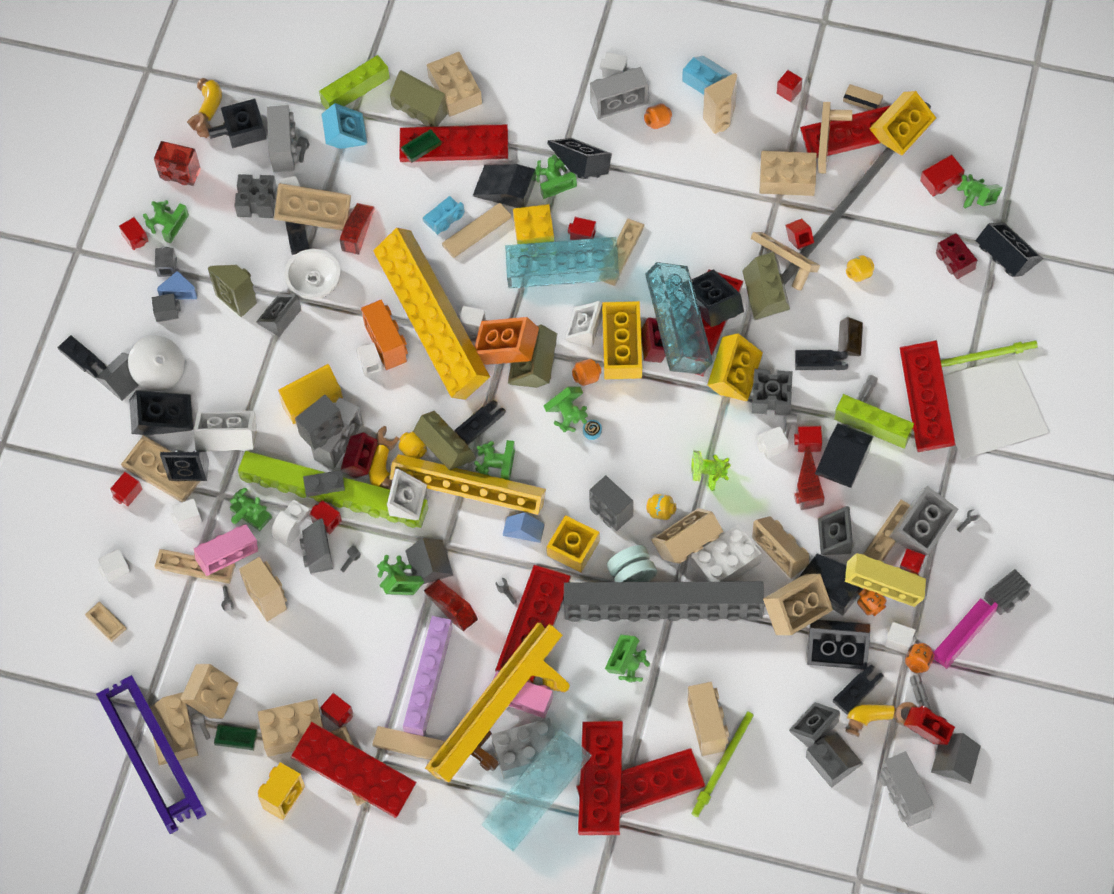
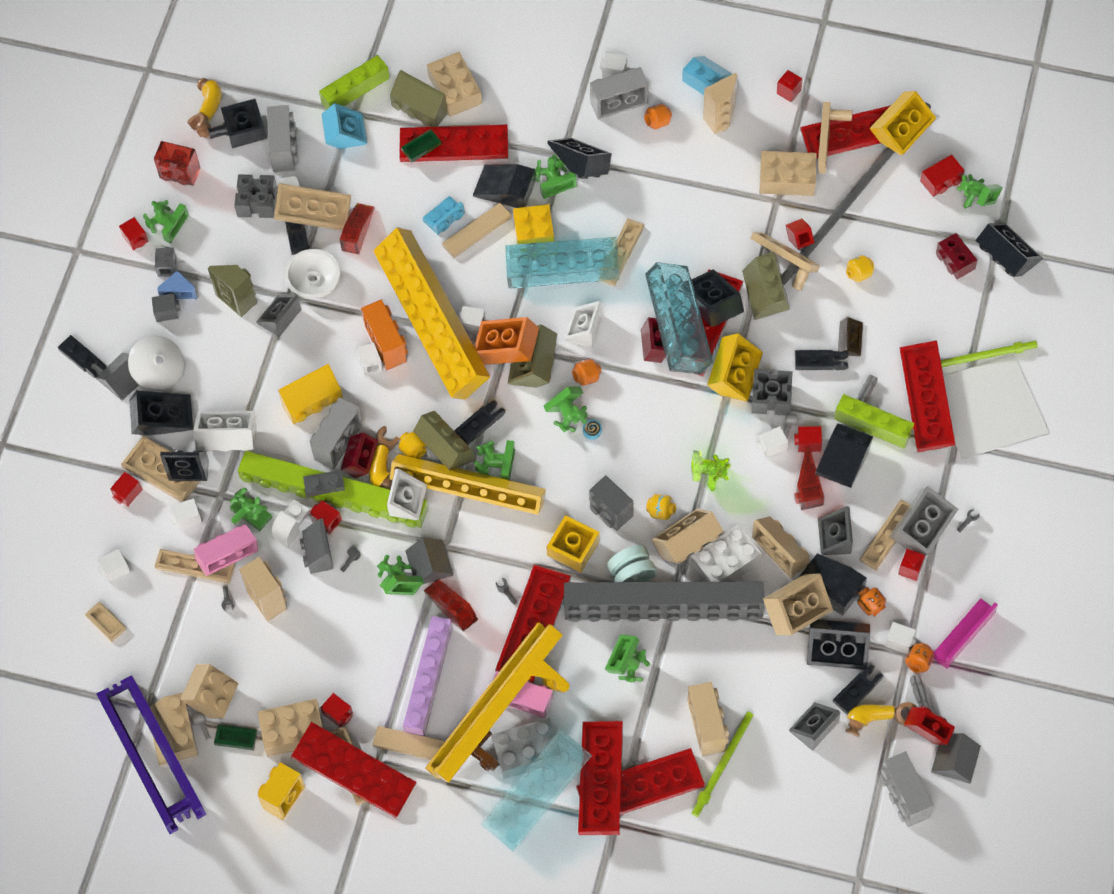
dark grey brick [295,395,344,450] -> none
dark grey hand [297,136,310,163] -> none
medium blue slope [503,512,545,543] -> none
red brick [568,217,596,246] -> none
yellow brick [602,301,642,380] -> none
dark grey slope [806,733,863,788] -> none
tan tile [843,84,883,110] -> none
light yellow brick [845,553,926,607] -> none
dark grey brick [984,569,1031,615] -> none

